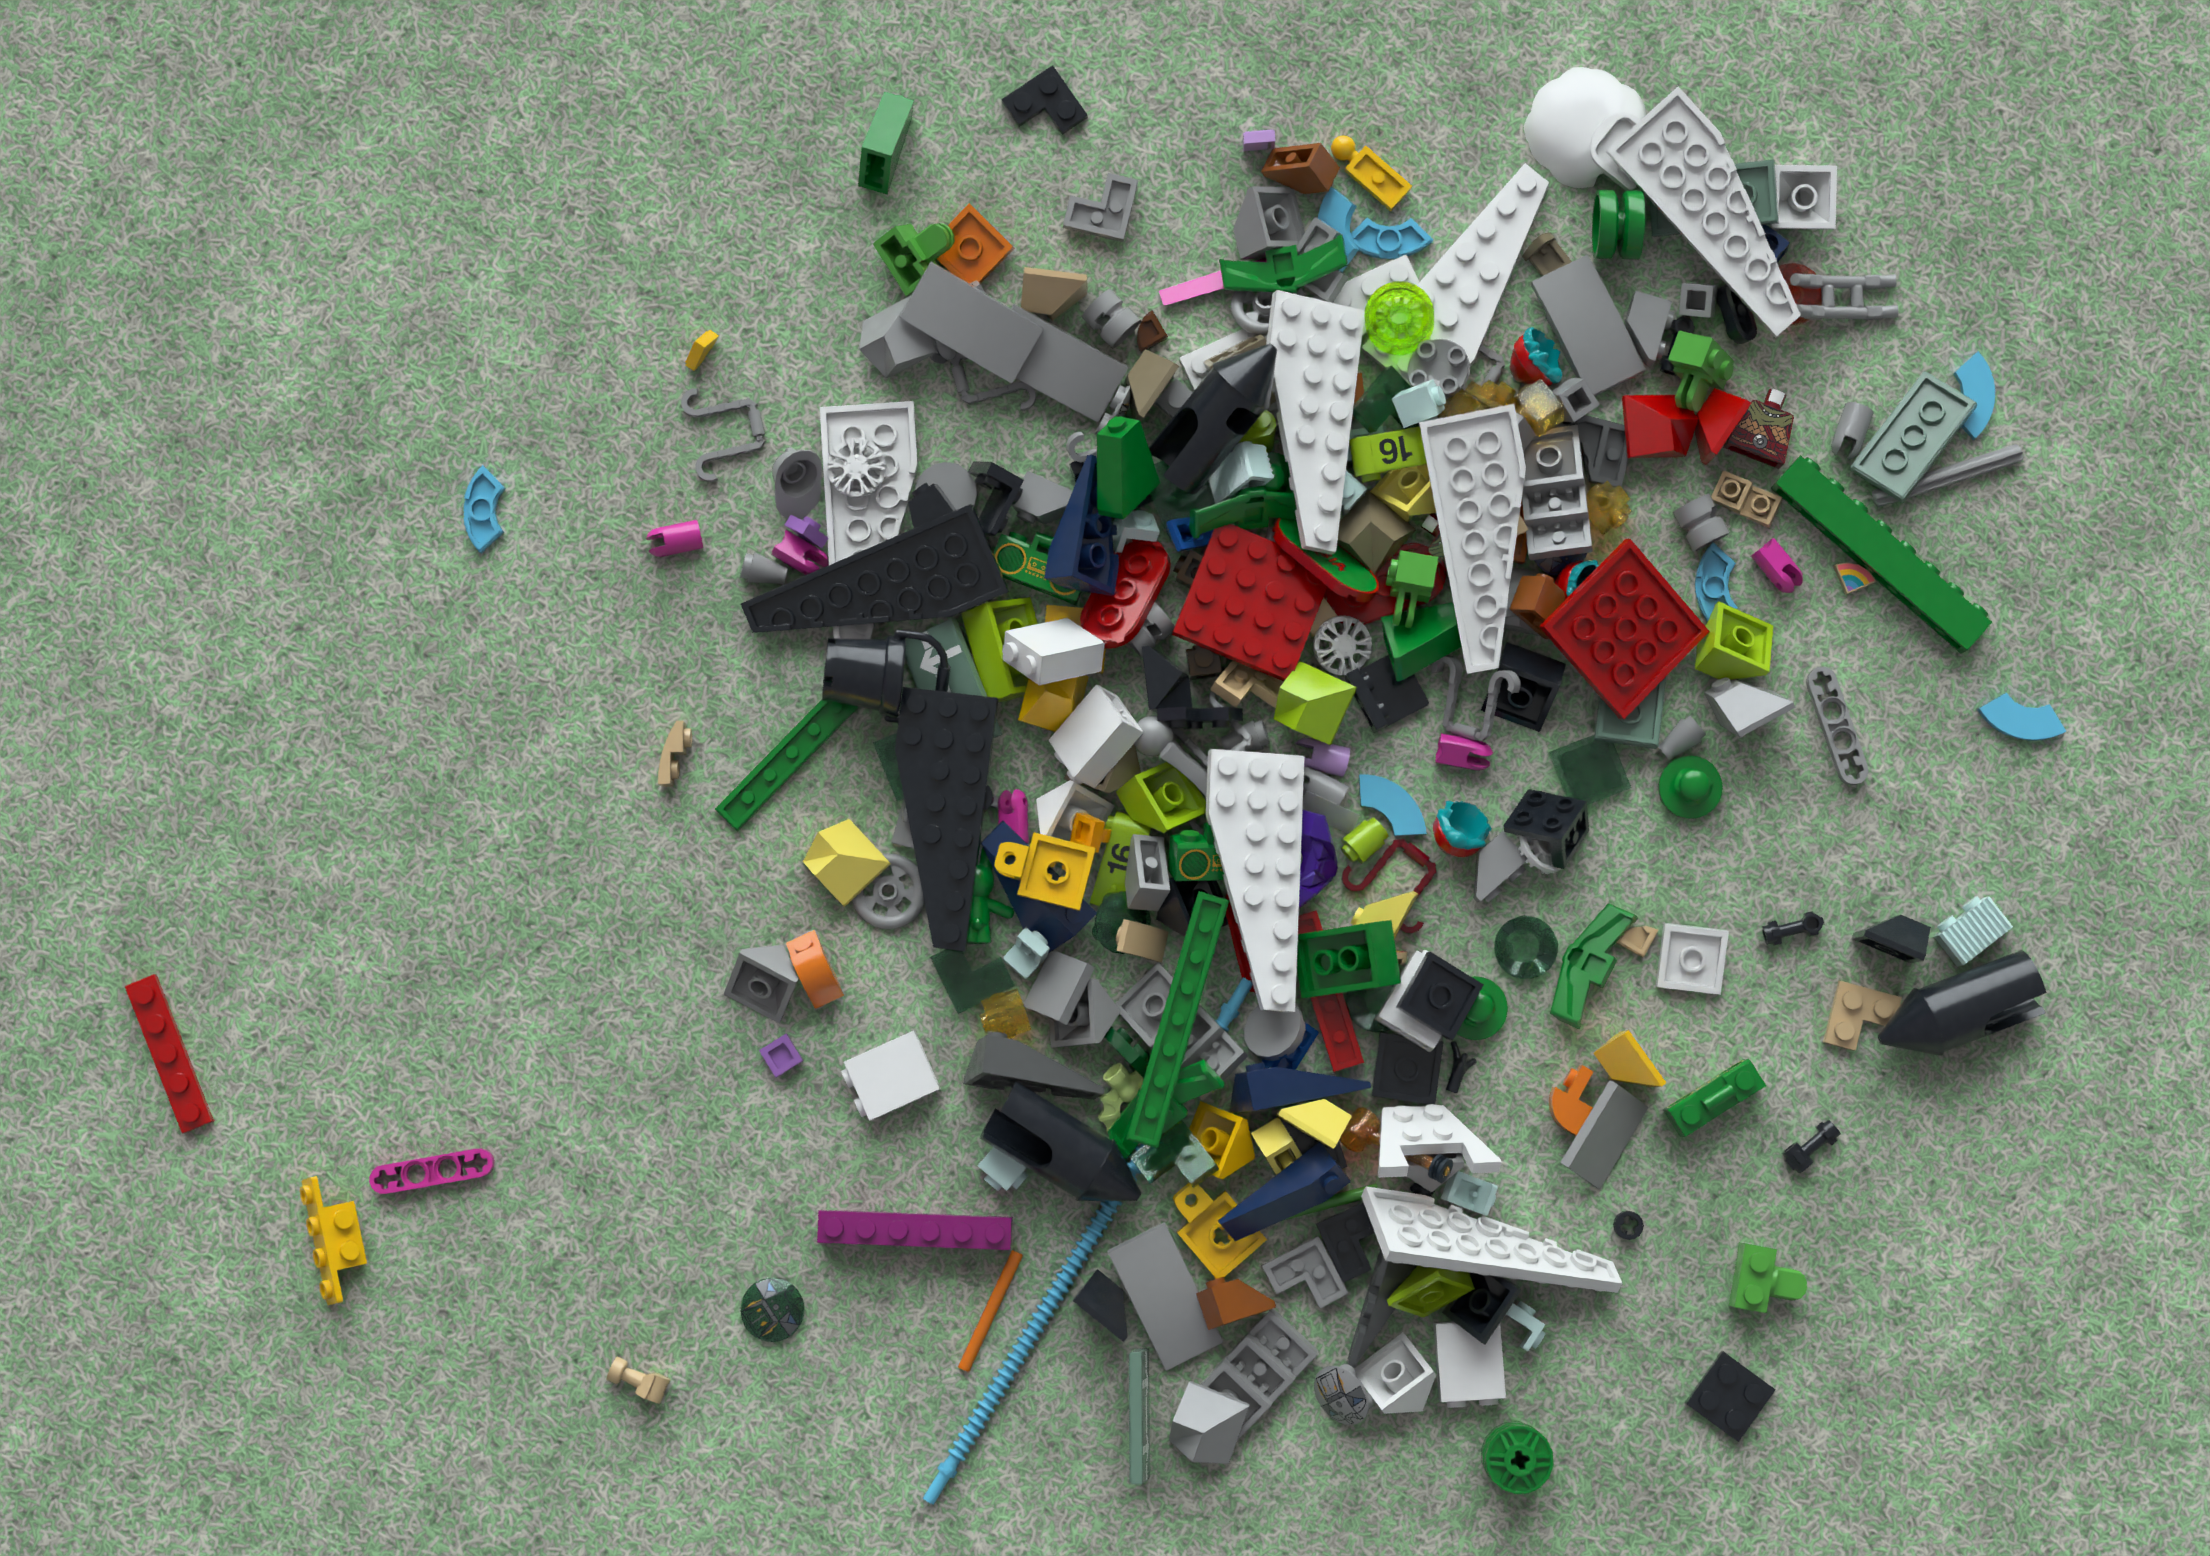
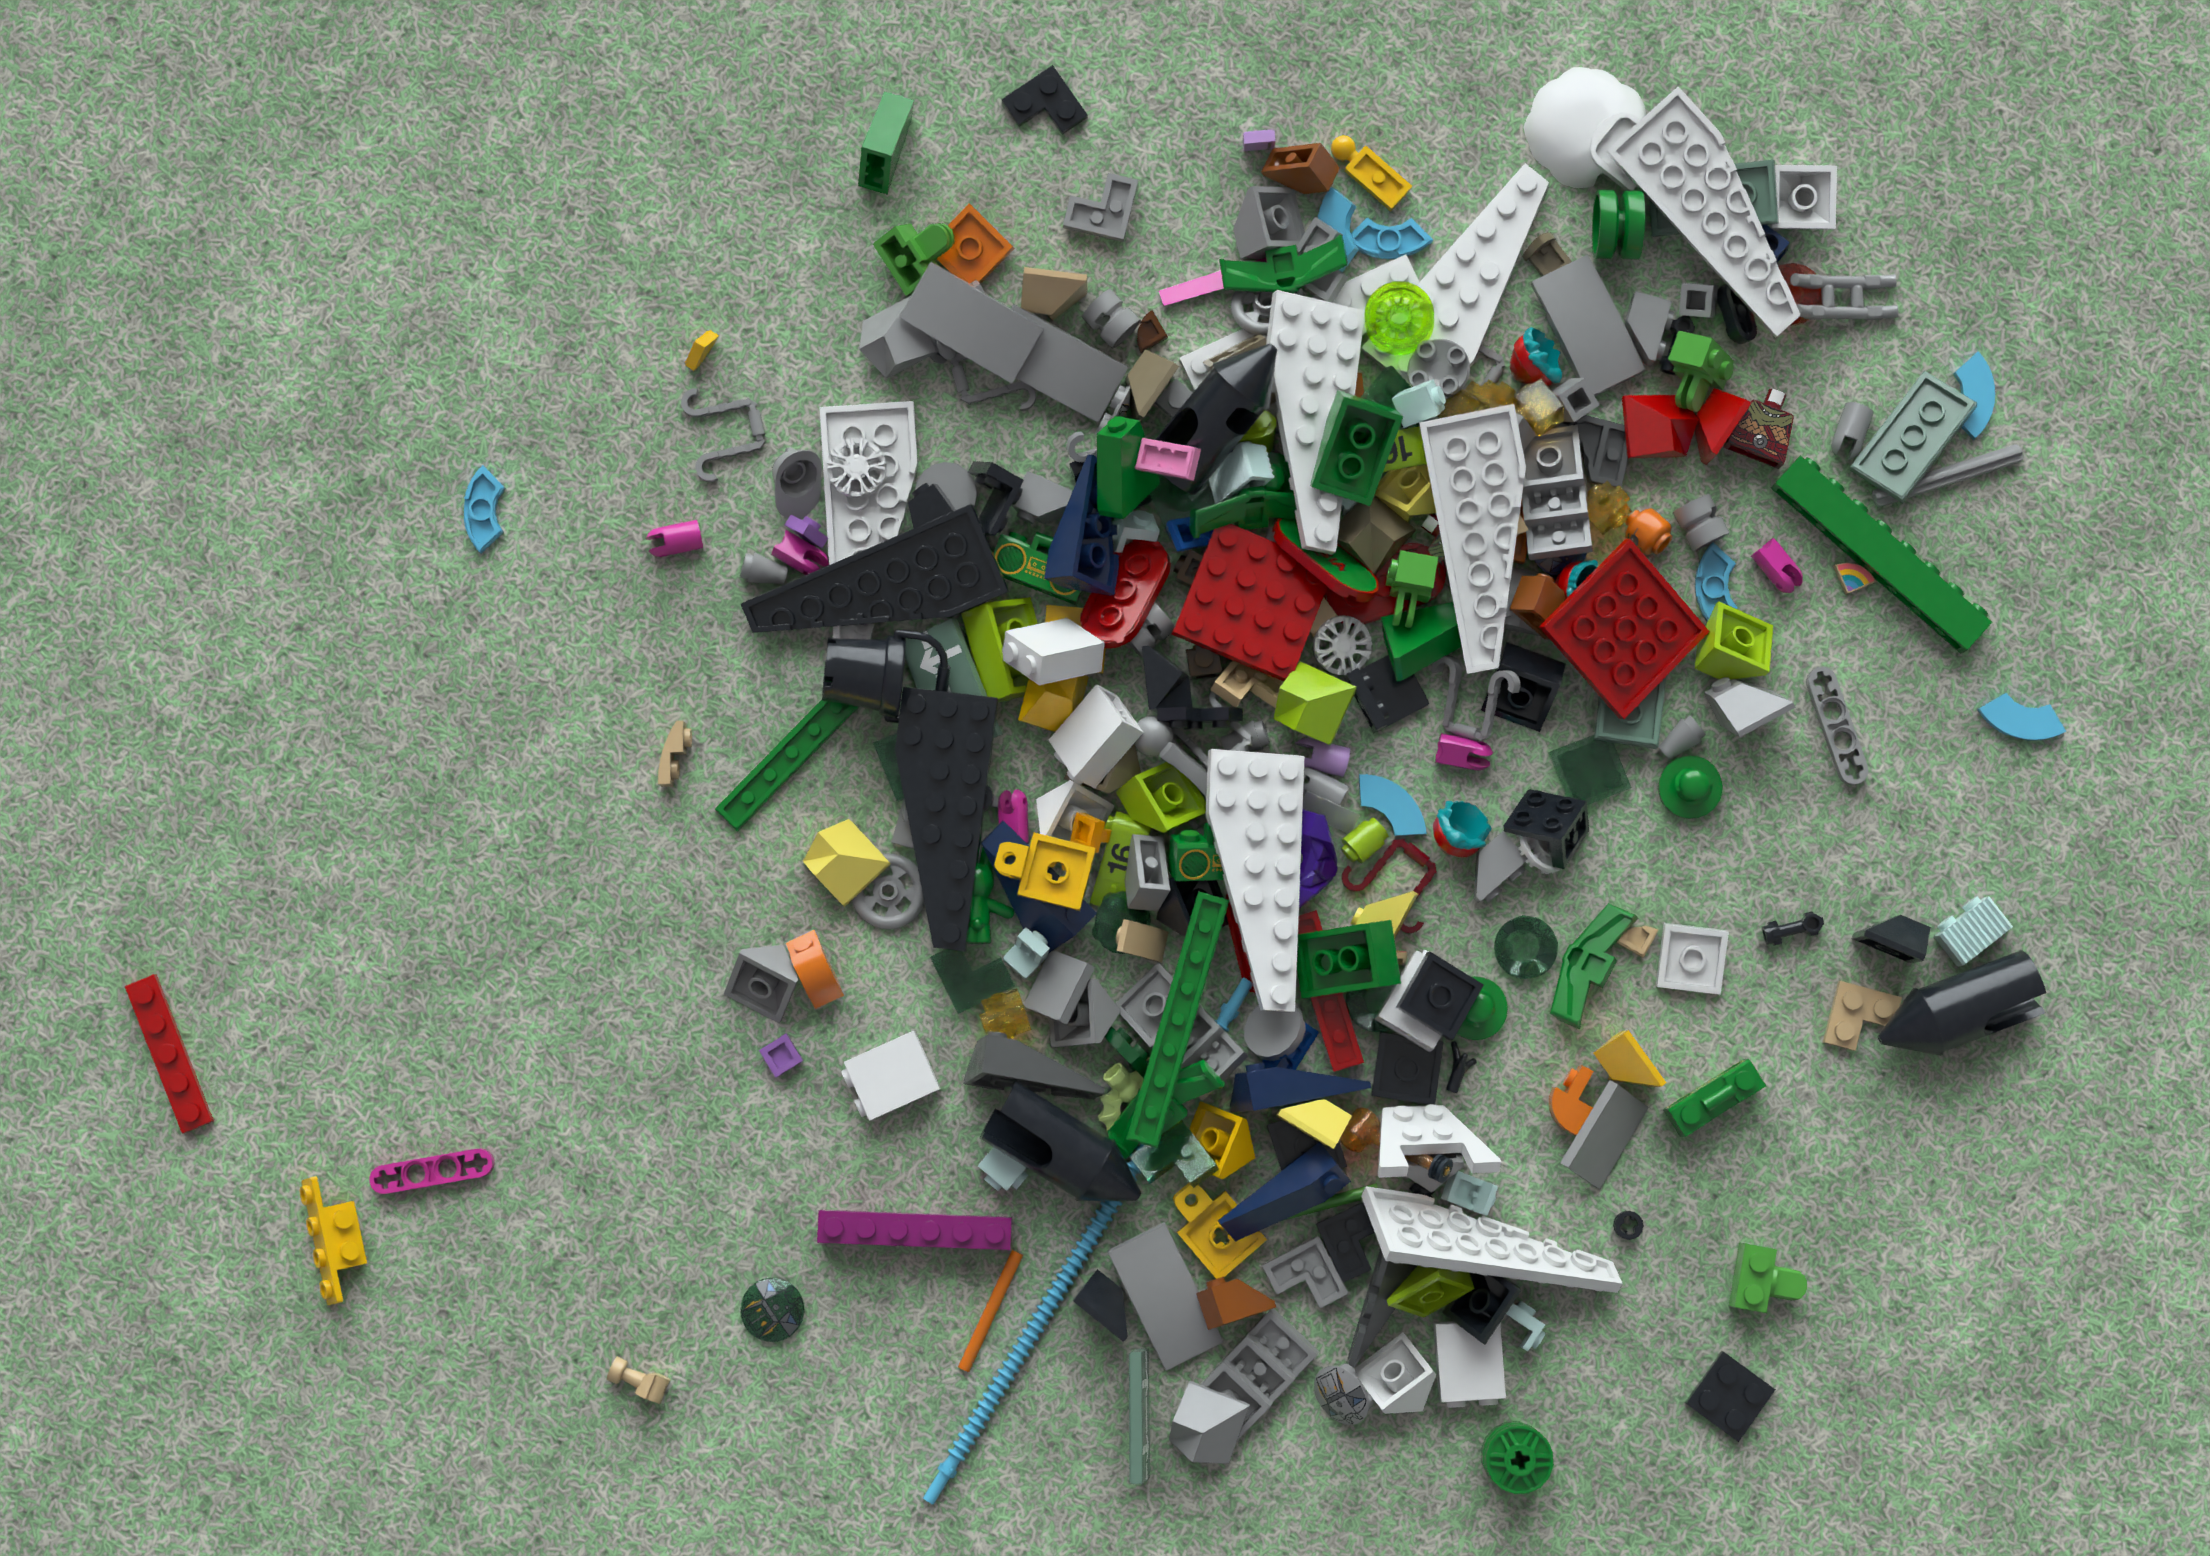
light yellow slope [1251,1117,1302,1175] -> none
tan slope [1711,470,1783,529] -> none
black bar [1782,1120,1841,1174] -> none
none -> bright pink plate [1135,438,1201,481]
none -> green slope [1310,390,1404,506]
none -> orange head [1625,508,1673,555]

